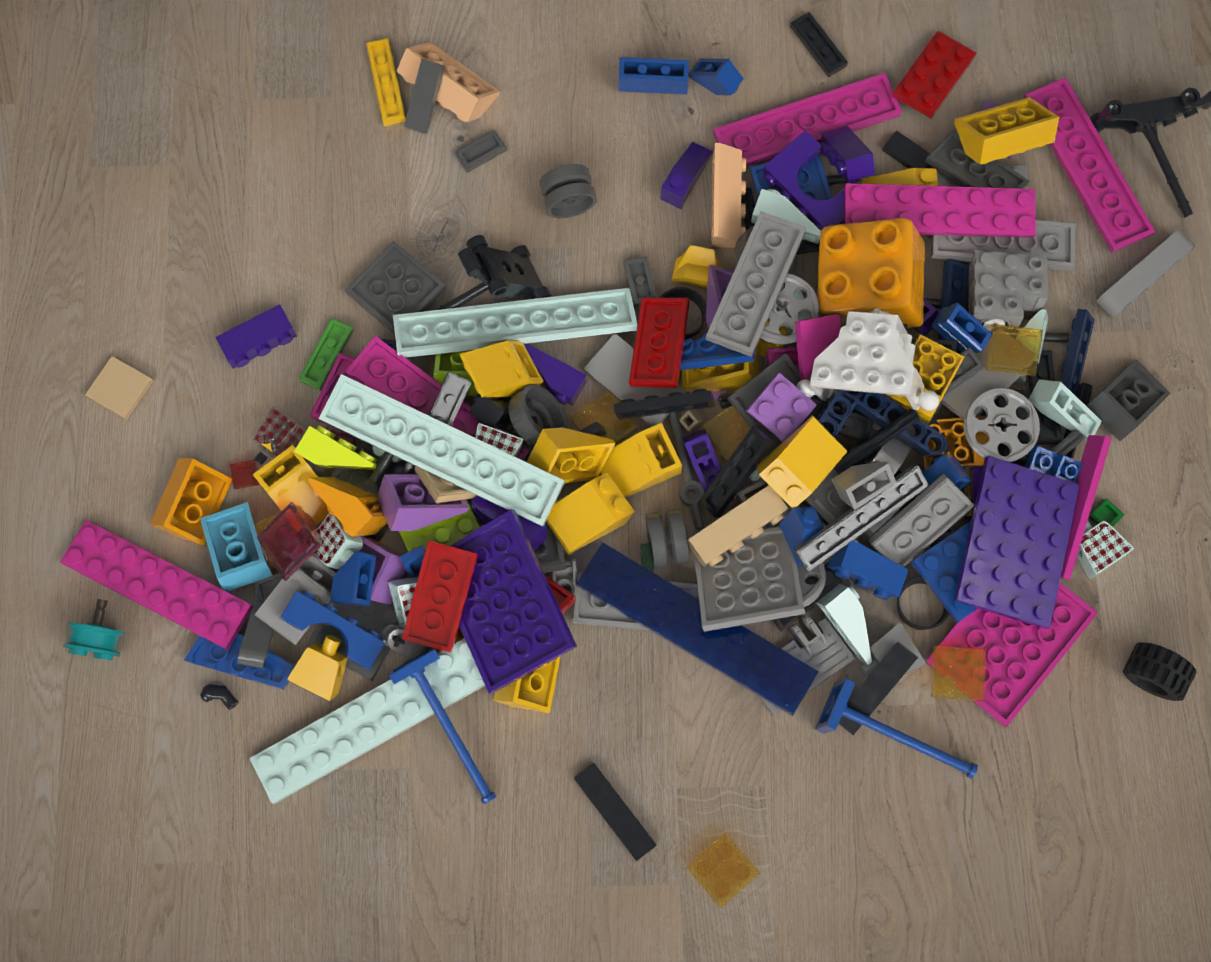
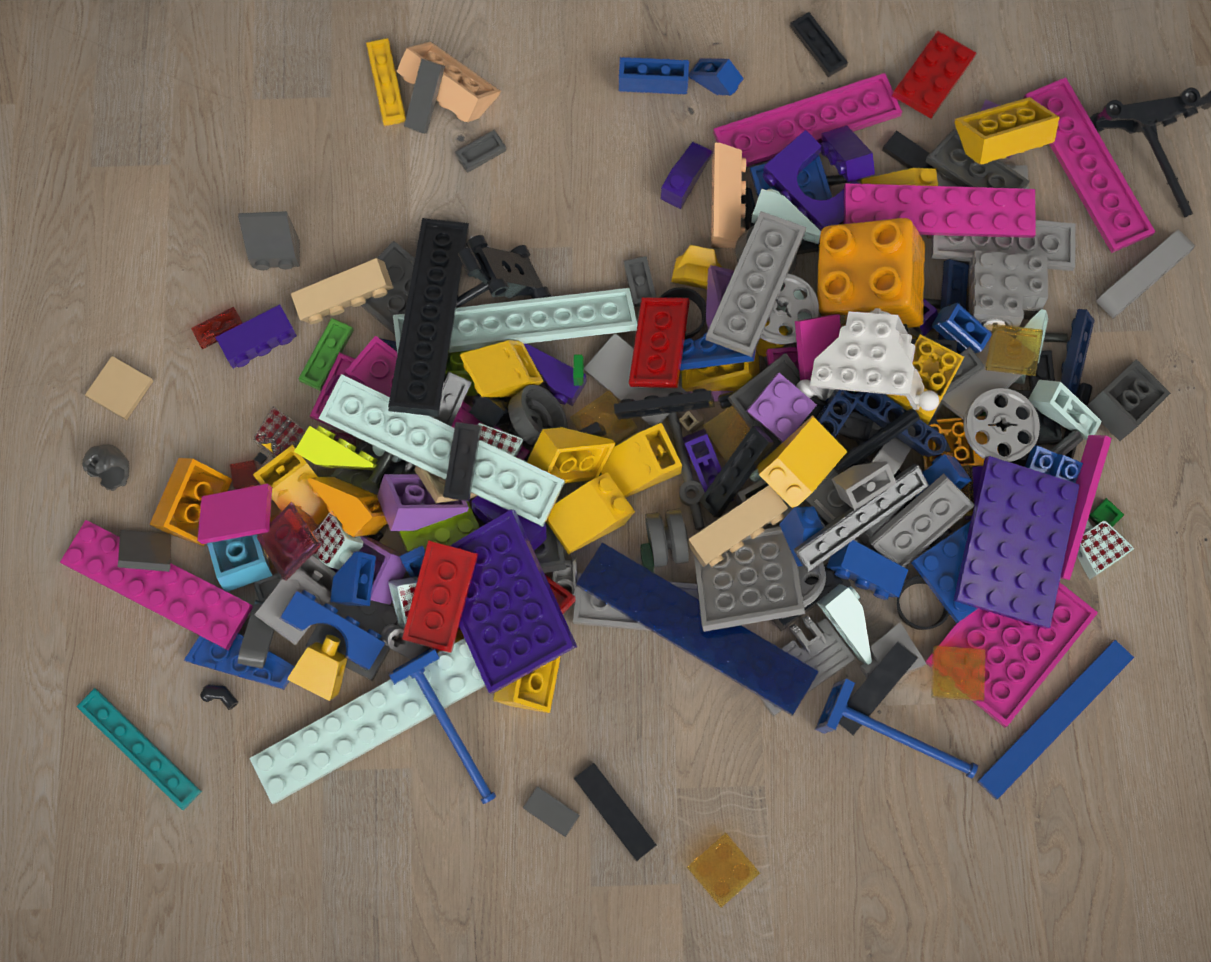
teal wheel [63,599,125,661] -> none
dark grey wheel [539,164,597,218] -> none
black tyre [1123,642,1197,701] -> none
none -> teal tile [76,688,202,811]
none -> dark grey hair [82,444,129,491]
none -> dark grey tile [118,530,171,571]
none -> clear red plate [191,307,243,350]
none -> dark pink tile [198,484,272,544]
none -> dark grey slope [238,211,300,271]
none -> tan brick [291,258,393,324]
none -> black plate [388,218,469,417]
none -> black plate [443,422,482,502]
none -> dark grey tile [523,786,580,838]
none -> green tile [573,354,584,386]
none -> blue tile [977,640,1134,800]

